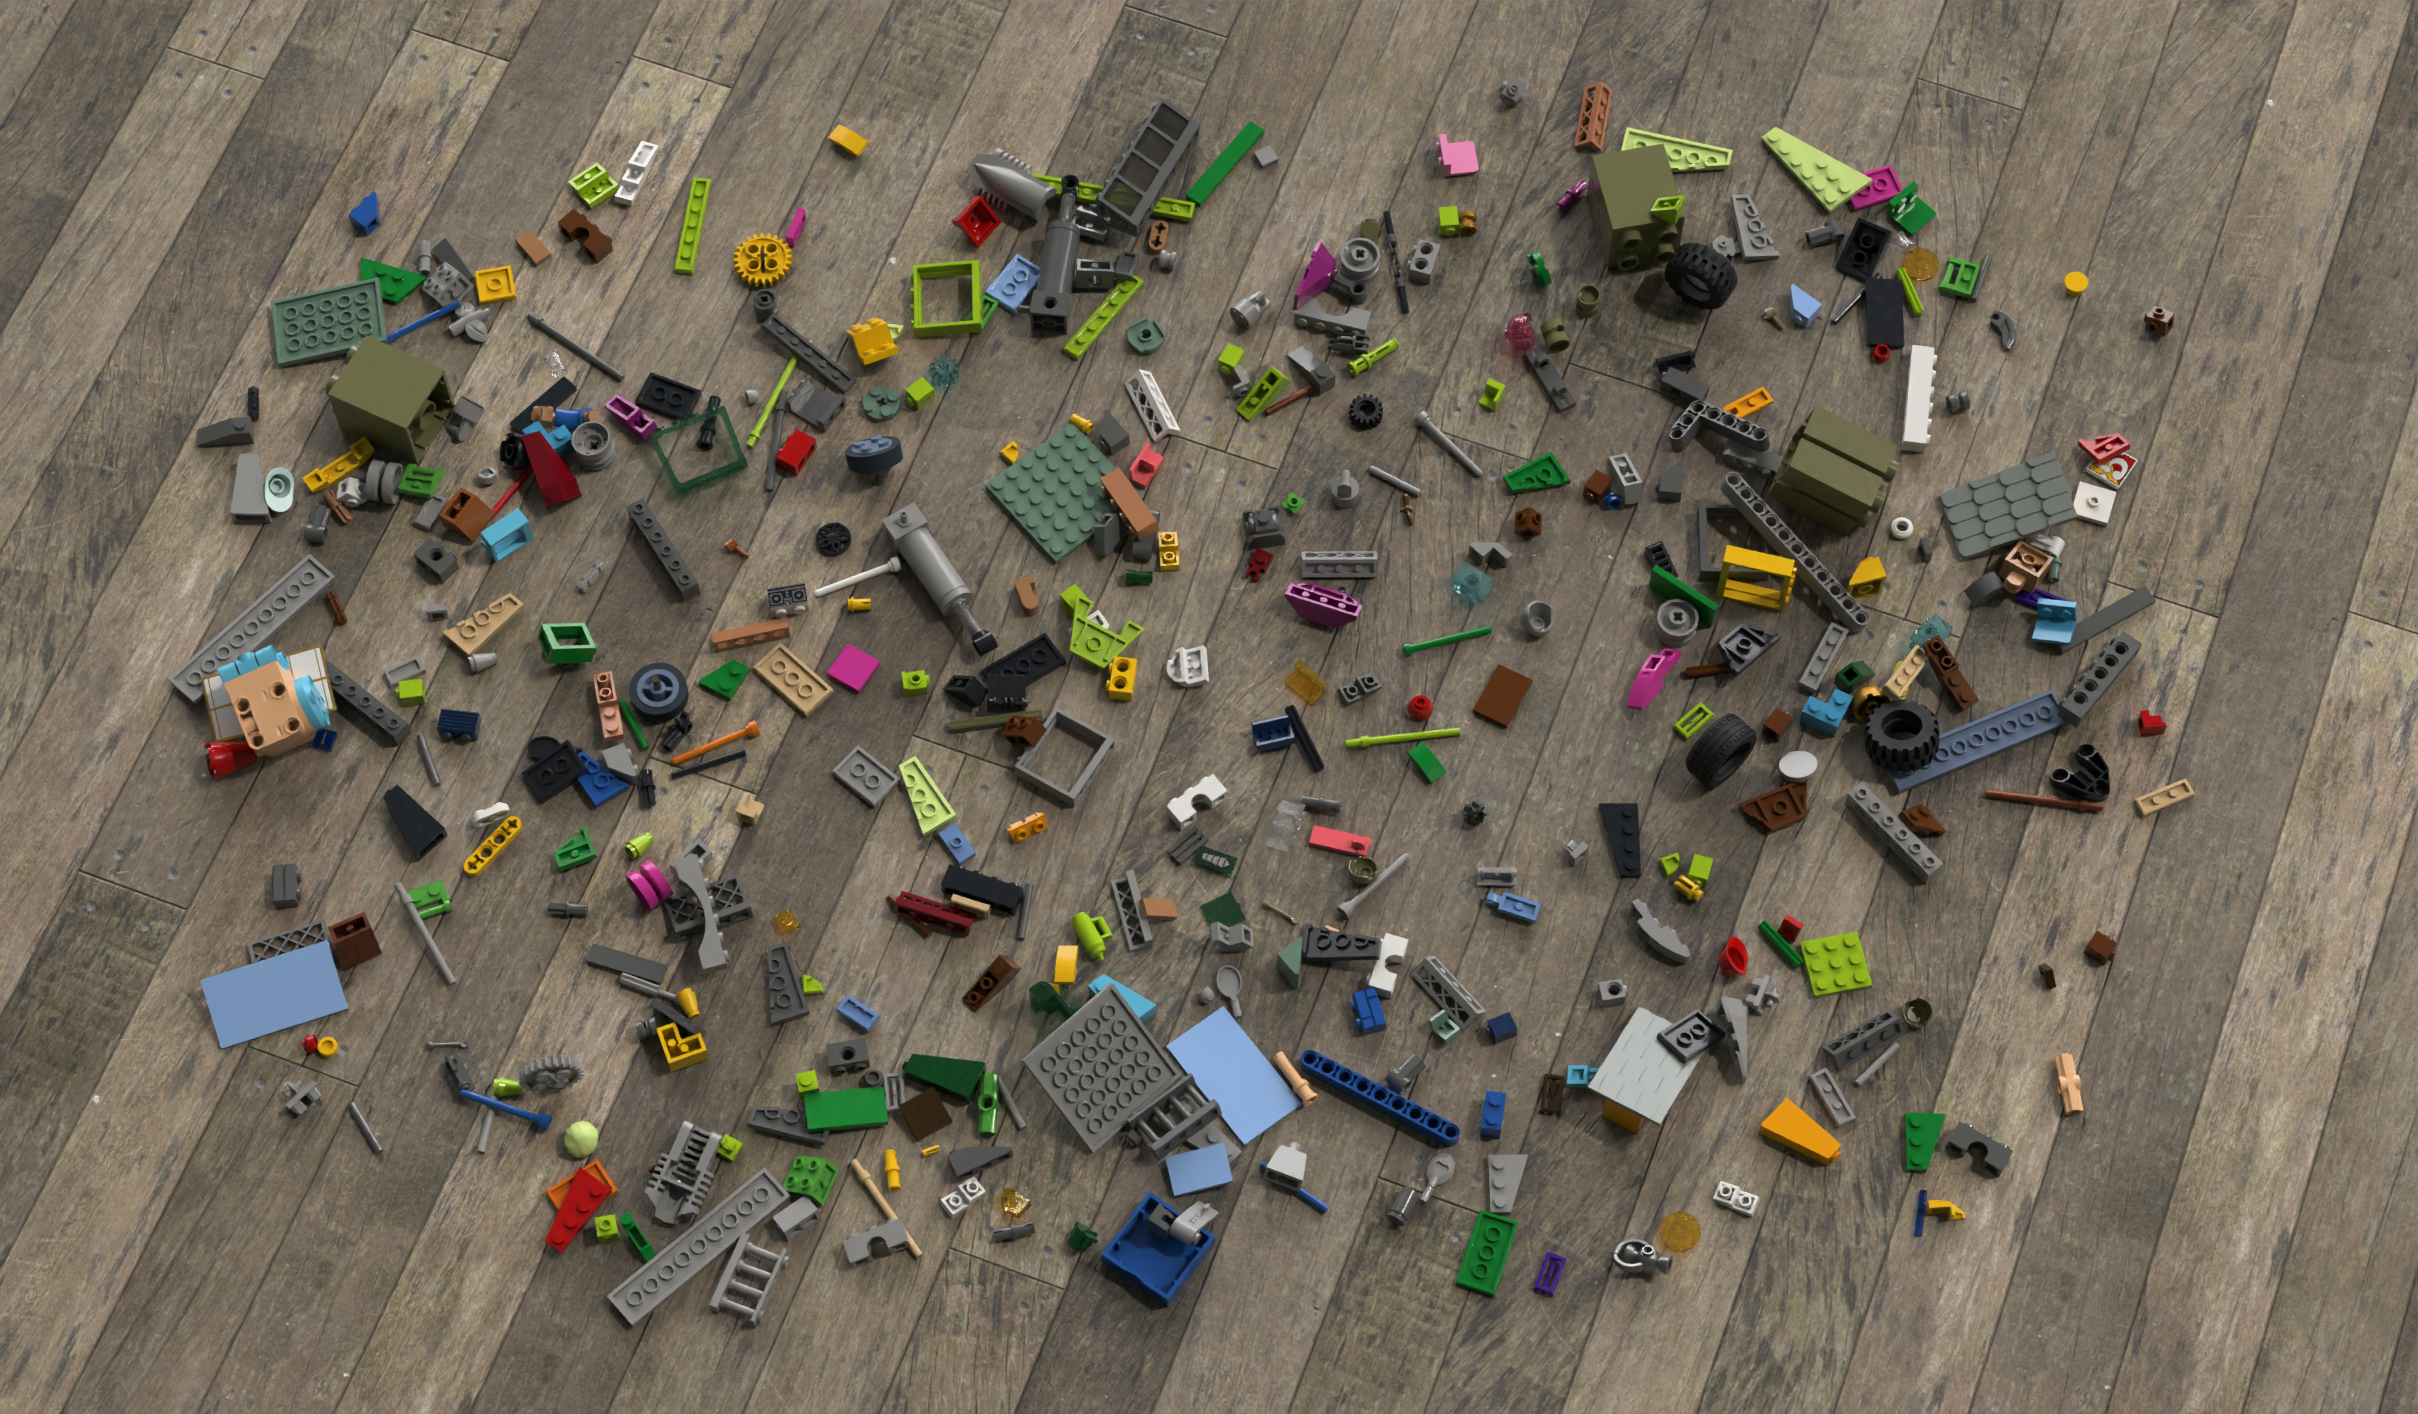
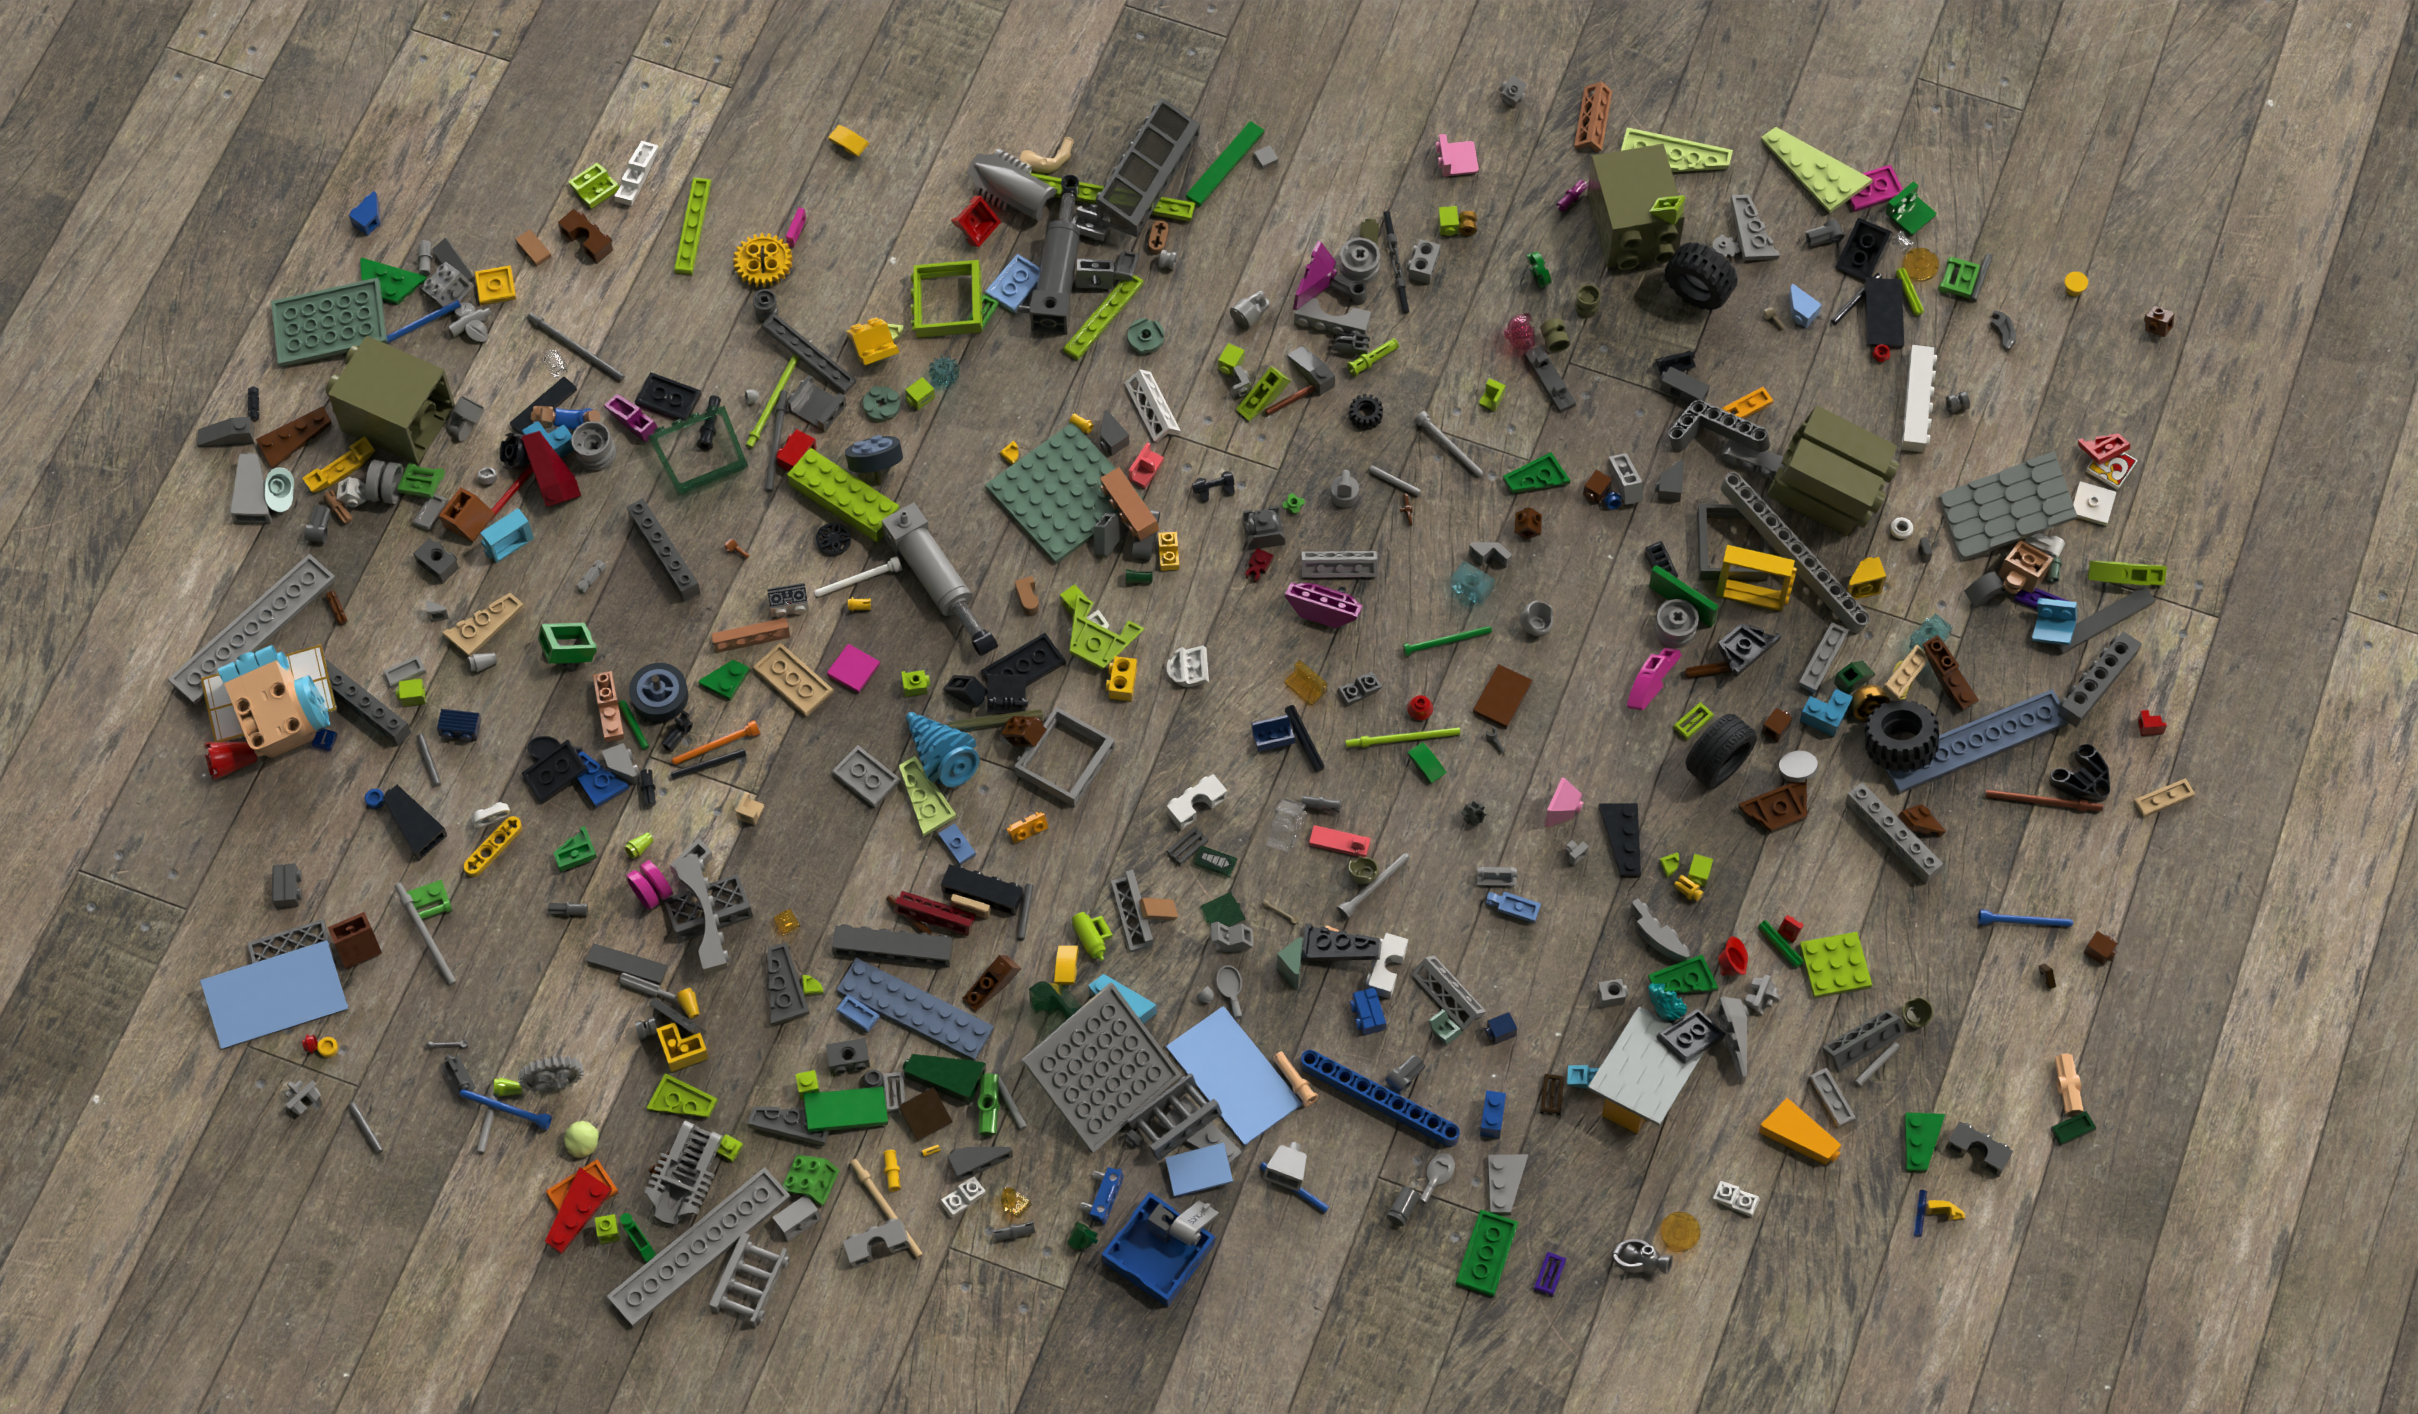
none -> reddish brown wing [255,406,332,469]
none -> blue tile [365,789,385,809]
none -> lime wing [646,1073,719,1118]
none -> lime brick [787,448,900,543]
none -> dark grey brick [832,924,953,967]
none -> sand blue plate [837,958,994,1061]
none -> dark azure plant [905,712,980,787]
none -> tan piece [1020,137,1074,173]
none -> blue piece [1080,1167,1124,1225]
none -> black piece [1192,471,1235,503]
none -> dark grey hand [1486,727,1505,754]
none -> bright pink slope [1545,778,1584,827]
none -> green wing [1648,954,1719,993]
none -> teal hair [1648,983,1687,1021]
none -> blue piece [1978,909,2073,927]
none -> dark green tile [2051,1111,2096,1146]
none -> lime slope [2088,561,2167,585]

